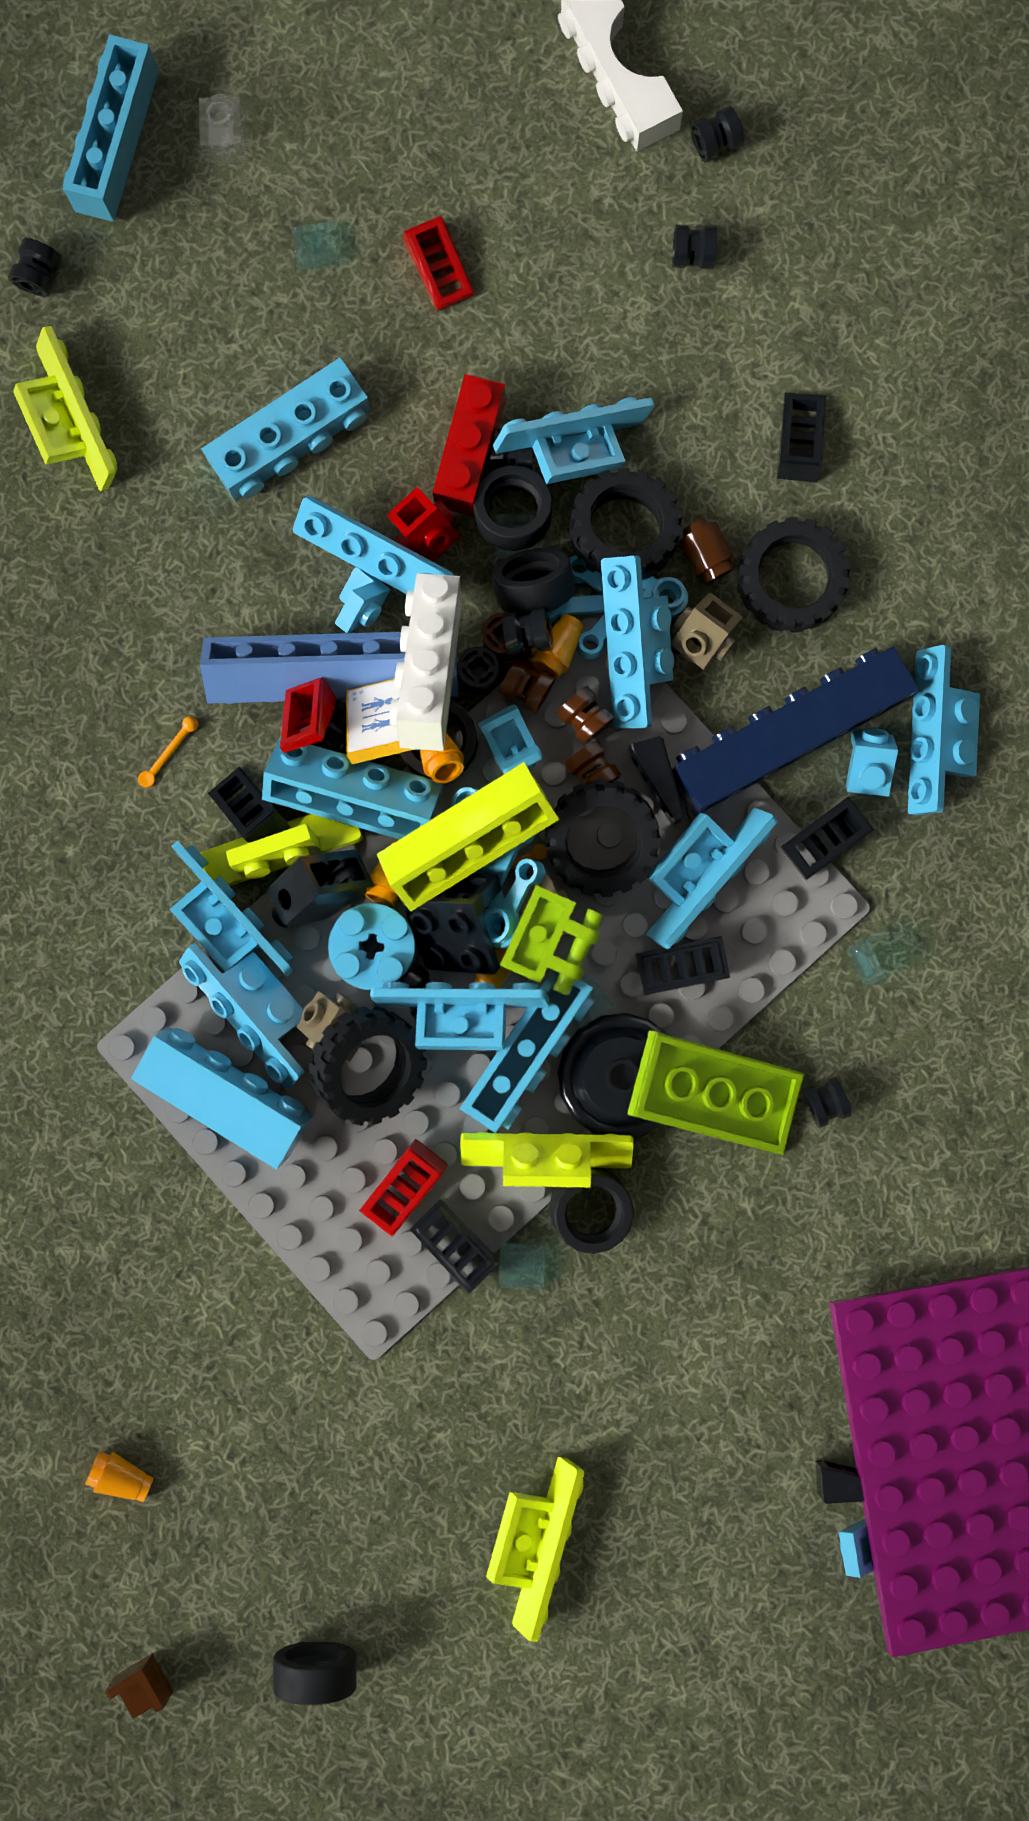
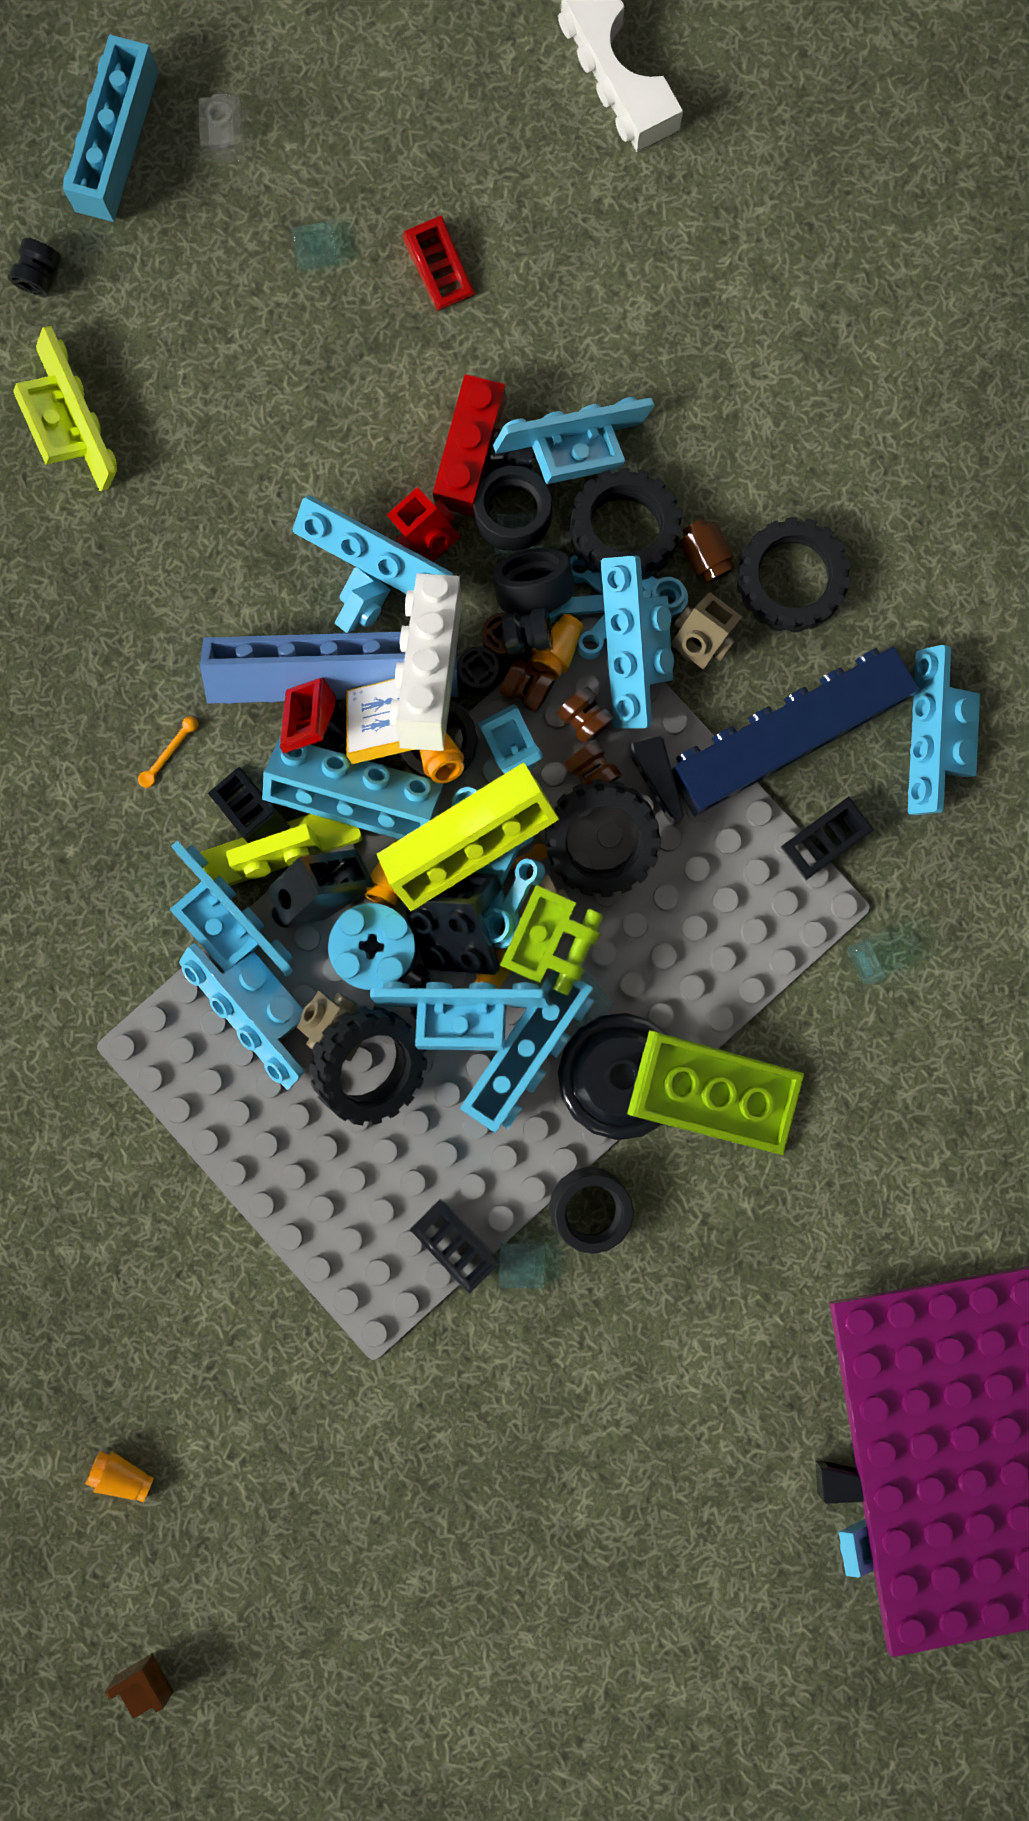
medium azure brick [131,1027,313,1170] -> none
medium azure brick [201,358,371,501] -> none
black tyre [273,1642,357,1705] -> none
red slope [359,1139,448,1237] -> none
neon yellow bracket [460,1132,633,1187] -> none
neon yellow bracket [486,1457,584,1642] -> none
black slope [636,936,730,995] -> none
medium azure bracket [647,808,778,949] -> none
black wheel [672,224,717,269] -> none
black wheel [690,106,745,163] -> none
black slope [777,393,826,483] -> none
black wheel [803,1077,852,1128] -> none
medium azure bracket [846,727,898,796] -> none

